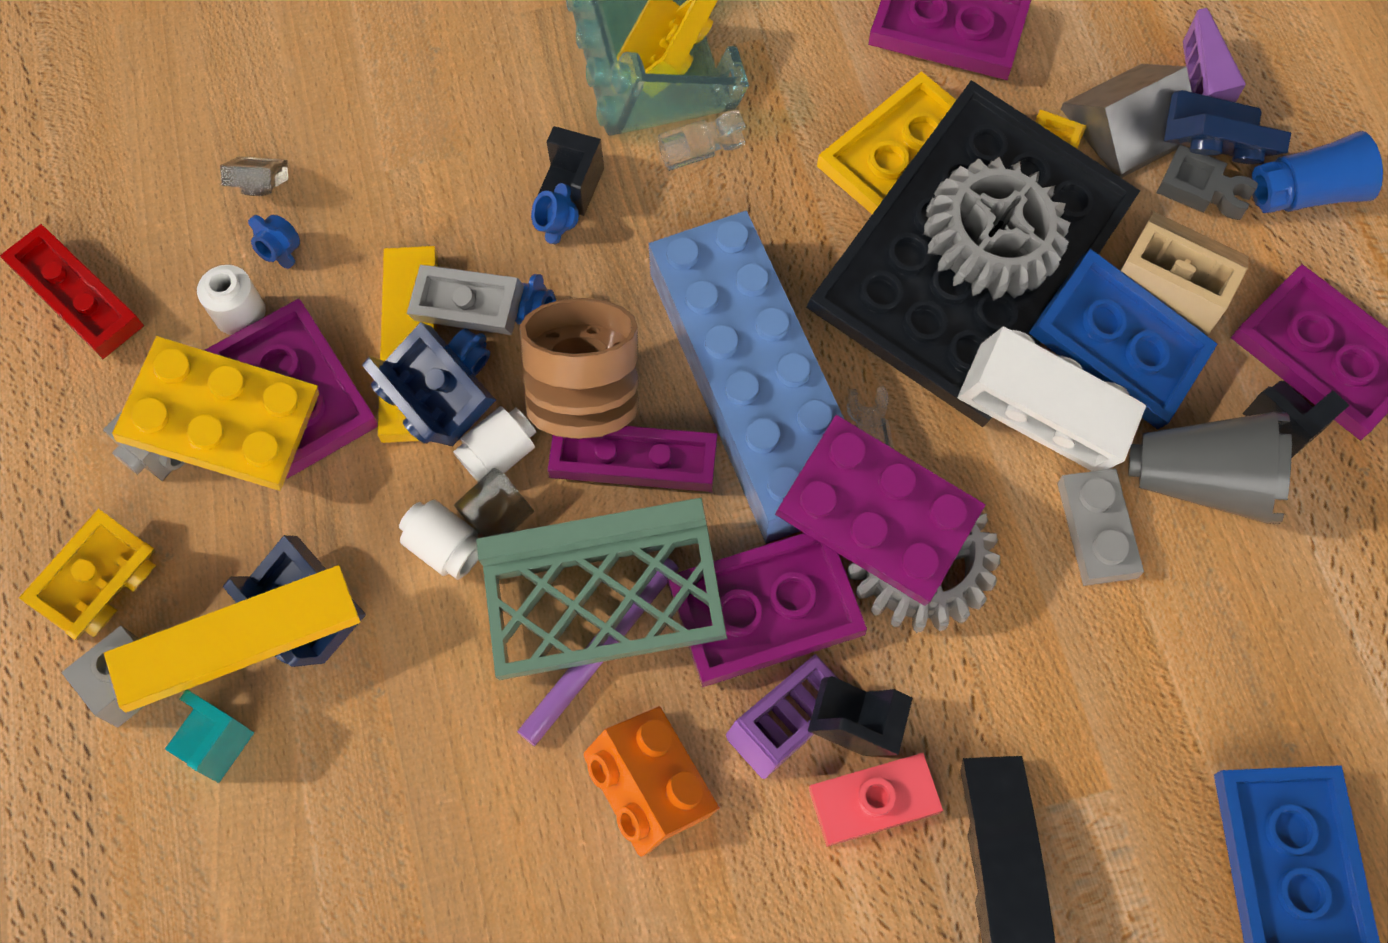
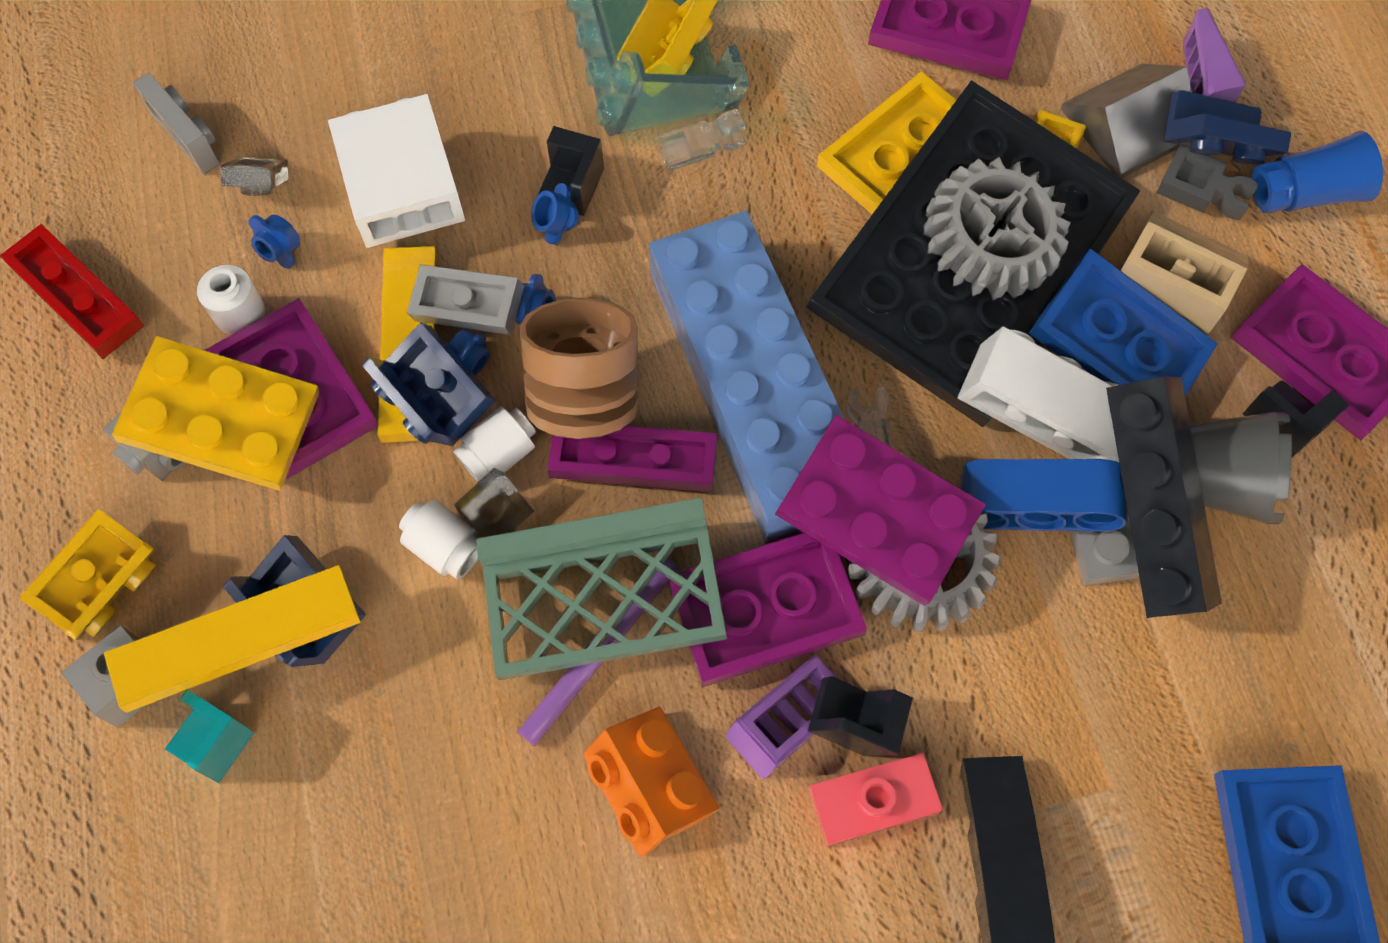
none -> light grey plate [133,72,220,175]
none -> white brick [328,94,465,248]
none -> blue beam [961,459,1127,532]
none -> black brick [1106,376,1222,618]

